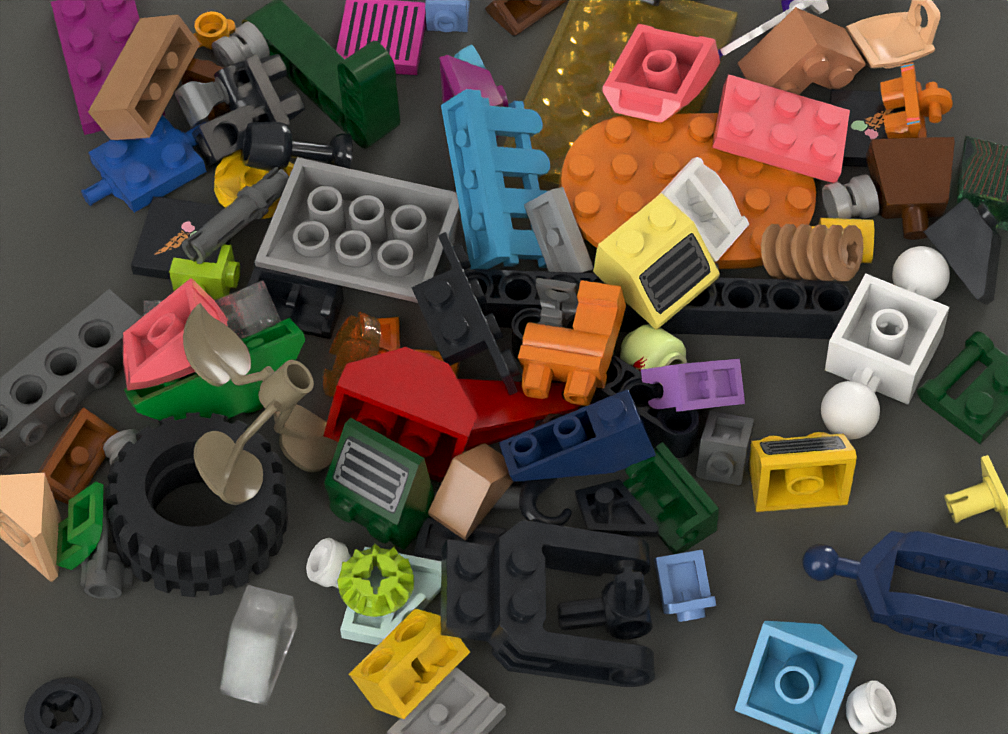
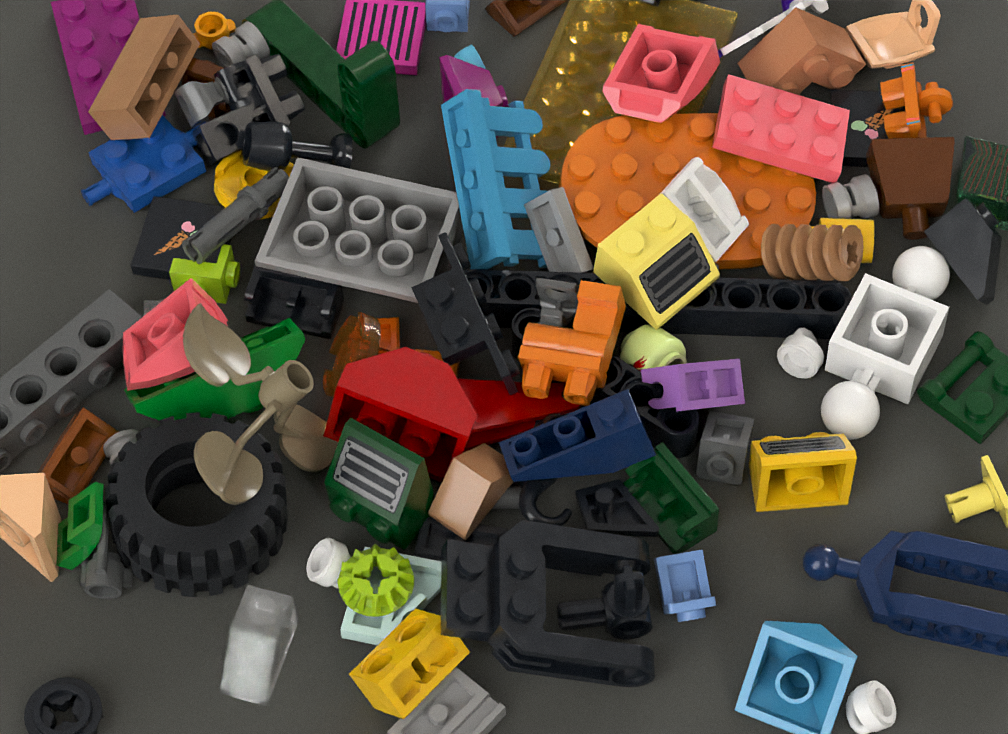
clear slope [215,280,281,339] -> none
none -> white tile [777,328,824,379]

